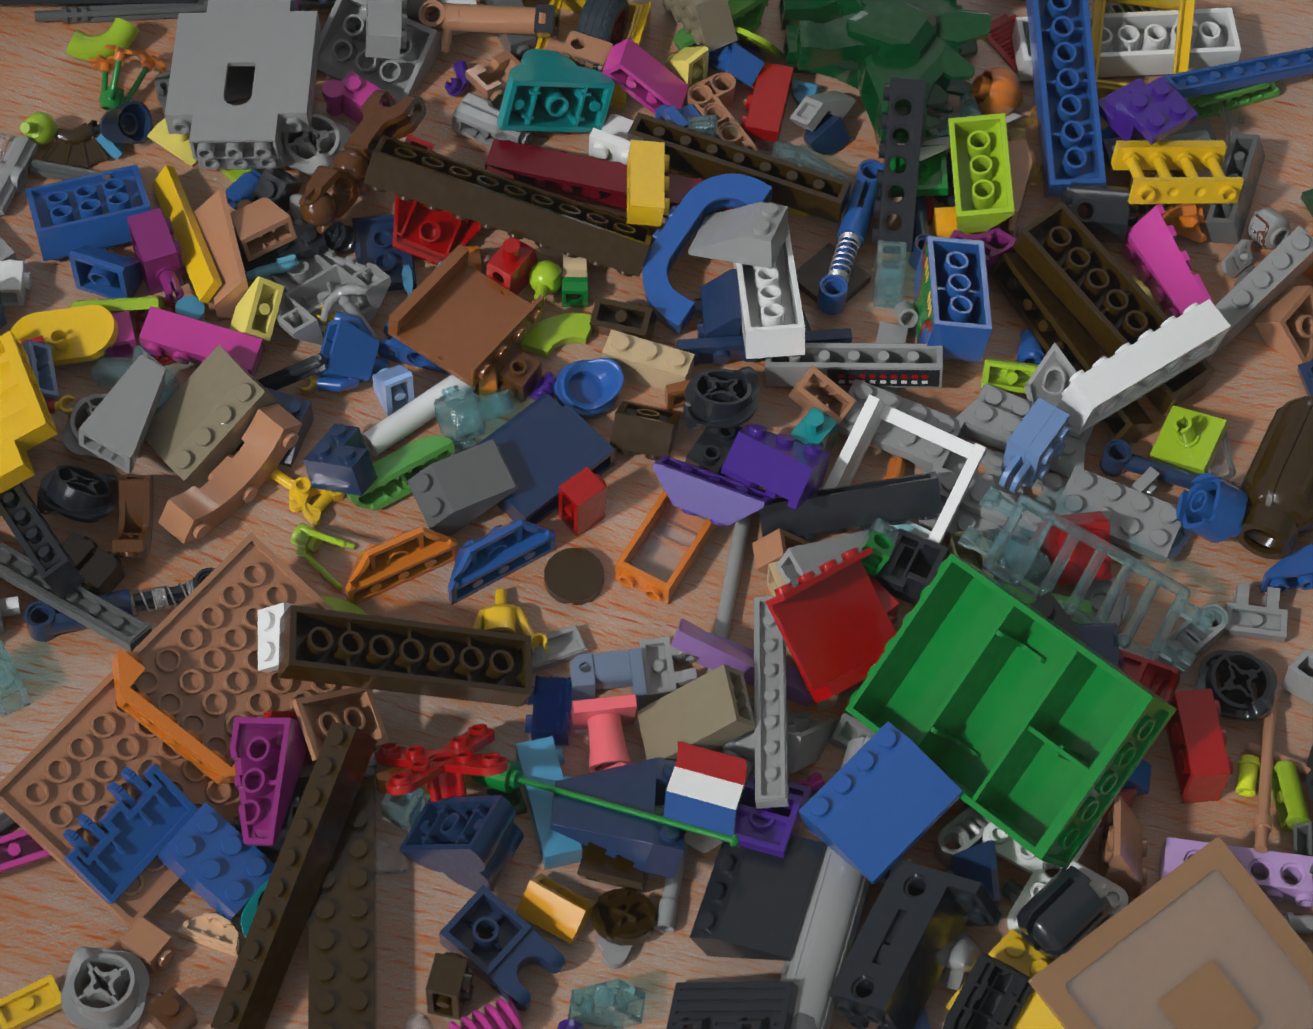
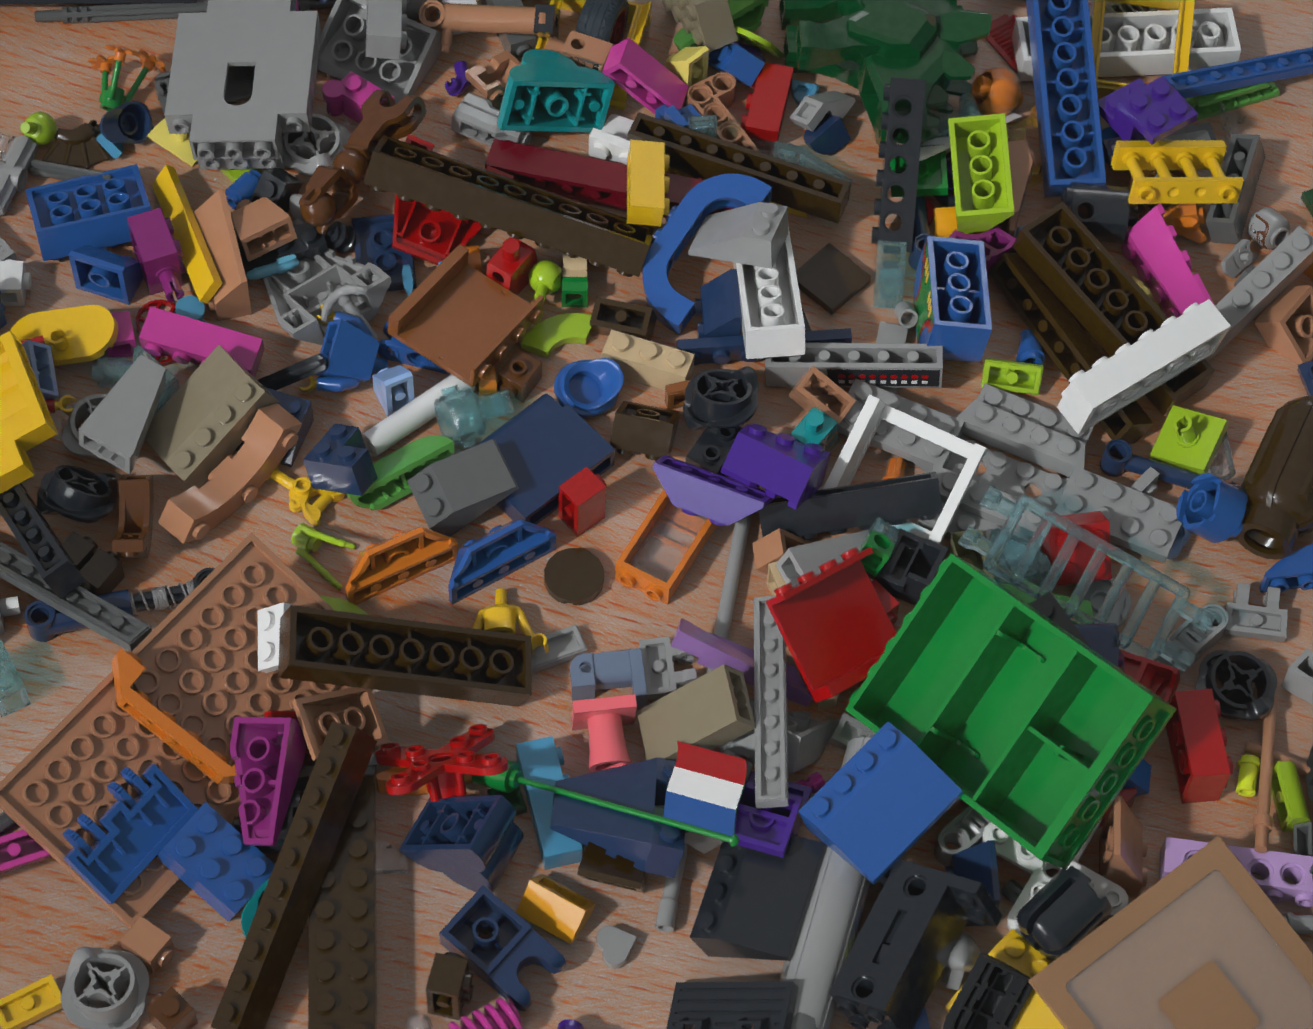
lime cylinder [65,17,140,62] -> none
lime tile [71,296,165,311] -> none
light nougat tile [177,912,240,957] -> none
light yellow slope [230,276,285,342] -> none
clear light blue brick [381,788,425,832] -> none
clear blue brick [525,675,572,746] -> none
dark purple animal [529,371,556,400] -> none
clear light blue slope [568,979,646,1029] -> none
dark brown tile [592,888,657,946] -> none
blue piece [817,160,883,315] -> none
medium blue brick [999,398,1070,494] -> none
light grey slope [1025,342,1077,407] -> none

